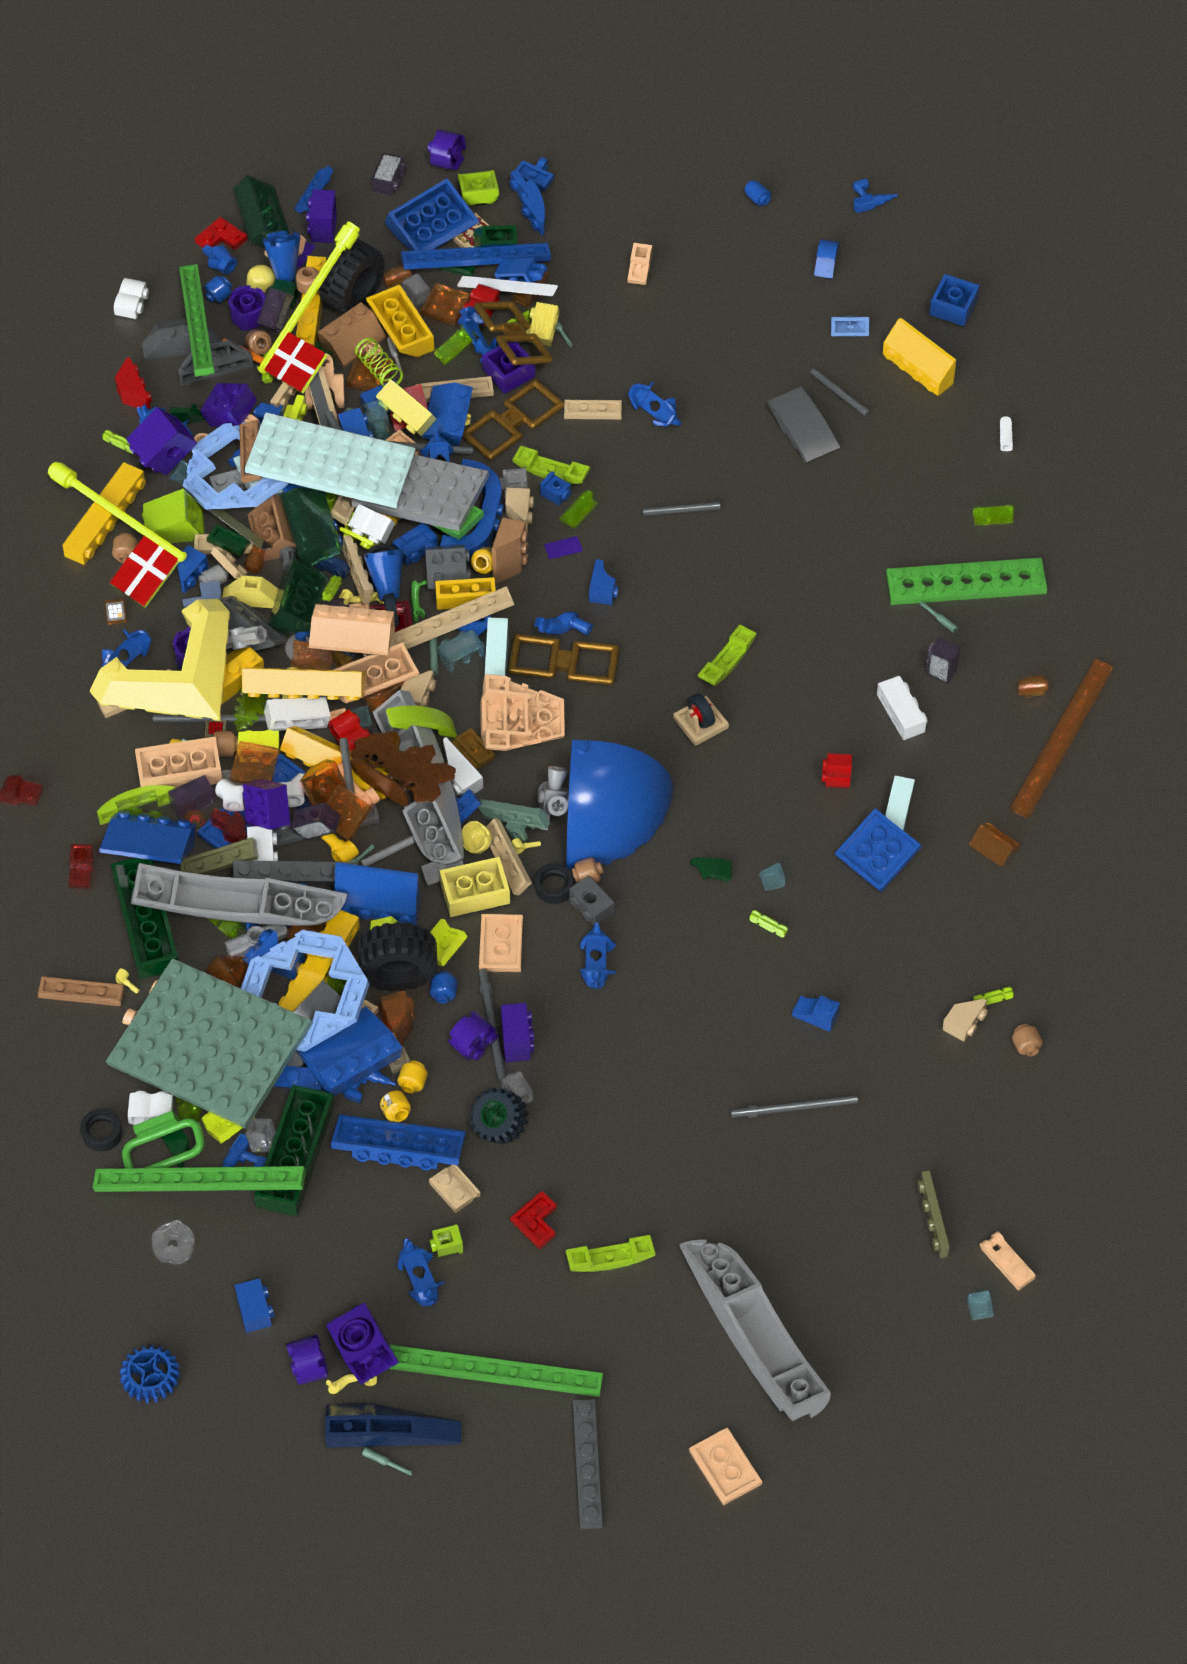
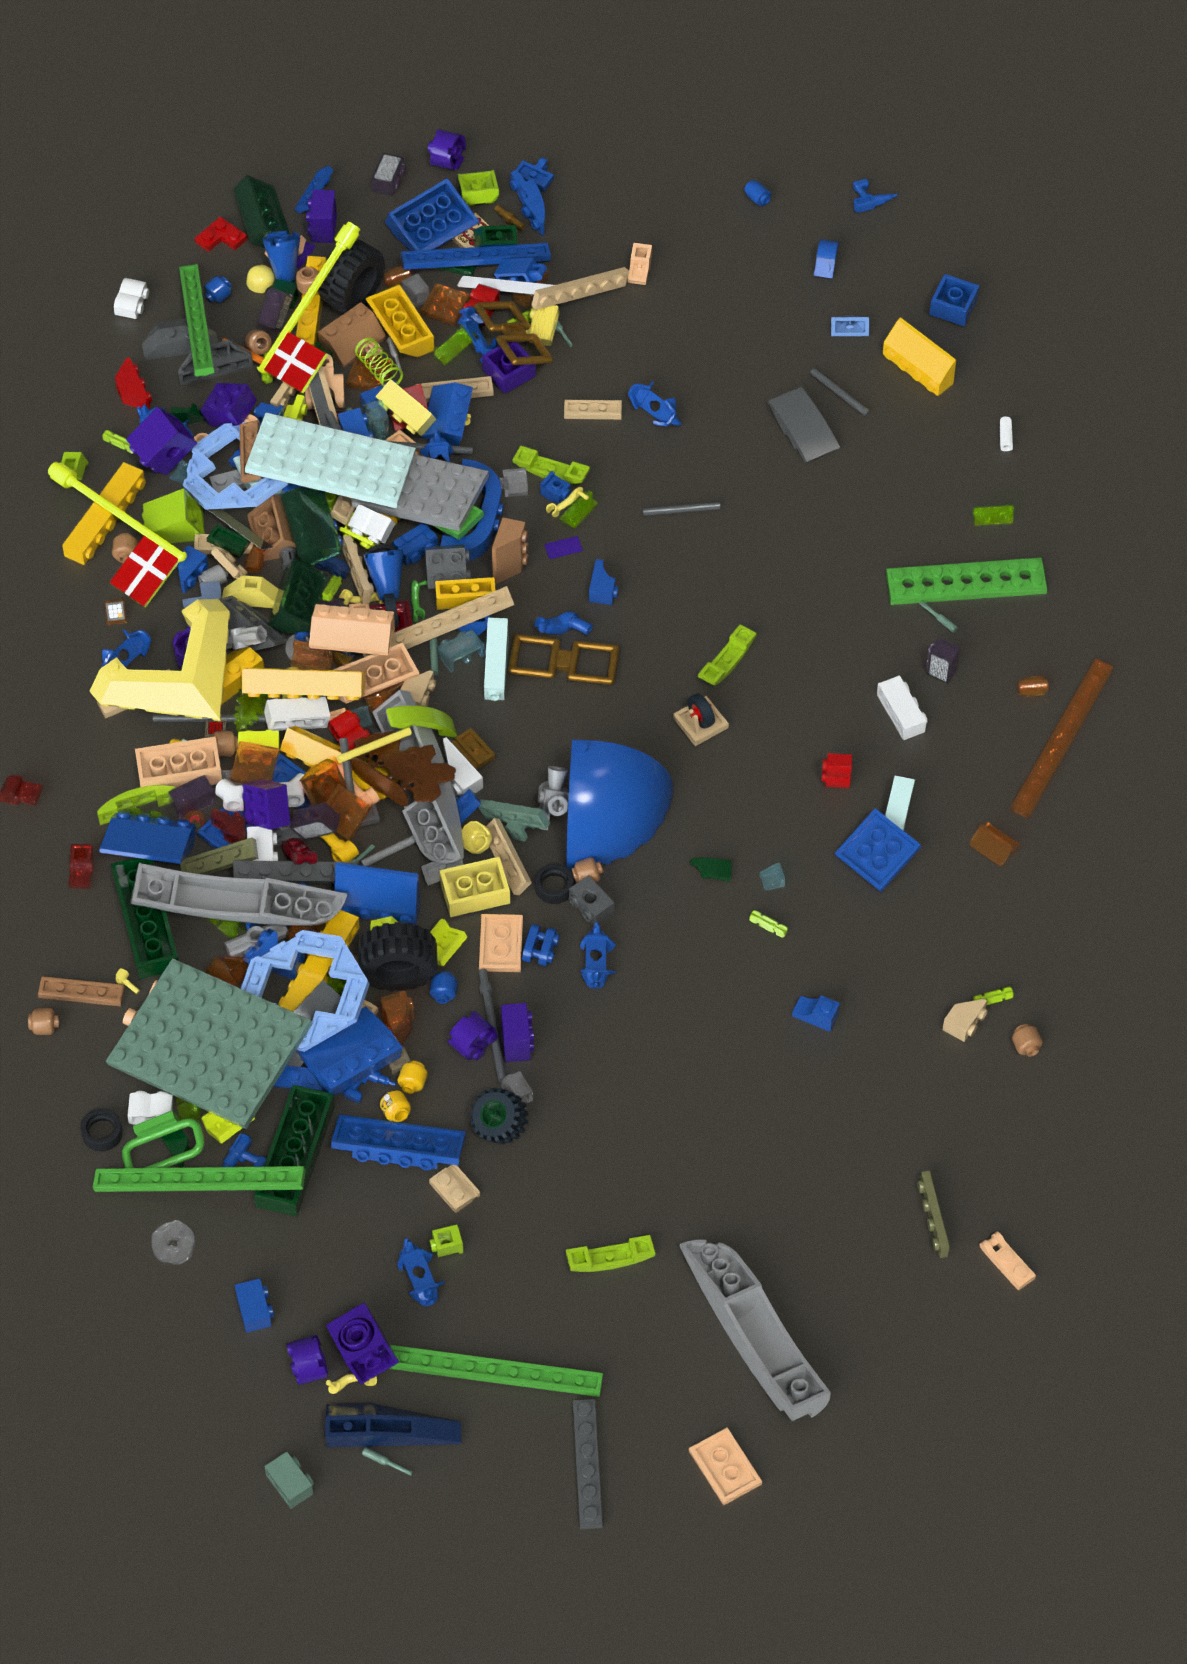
blue gear [120,1344,180,1404] -> none
blue rock [202,245,237,274] -> none
dark purple brick [228,285,268,331] -> none
clear brick [245,1119,276,1152] -> none
pearl gold bar [462,379,564,460] -> none
yellow head [471,547,493,574] -> none
light nougat wedge [480,674,565,751] -> none
tan slope [505,488,534,531] -> none
red plate [510,1191,557,1249] -> none
light yellow hand [512,838,541,854] -> none
dark grey bar [731,1095,858,1118] -> none
clear light blue slope [967,1290,994,1320] -> none
none -> medium nougat head [28,1008,60,1035]
none -> lime brick [61,452,89,480]
none -> sand green brick [264,1452,314,1509]
none -> dark red plate [282,838,317,865]
none -> light yellow bar [336,727,412,763]
none -> pearl gold bar [494,205,526,231]
none -> blue brick [522,924,560,967]
none -> tan plate [532,267,629,310]
none -> light yellow piece [546,487,589,517]

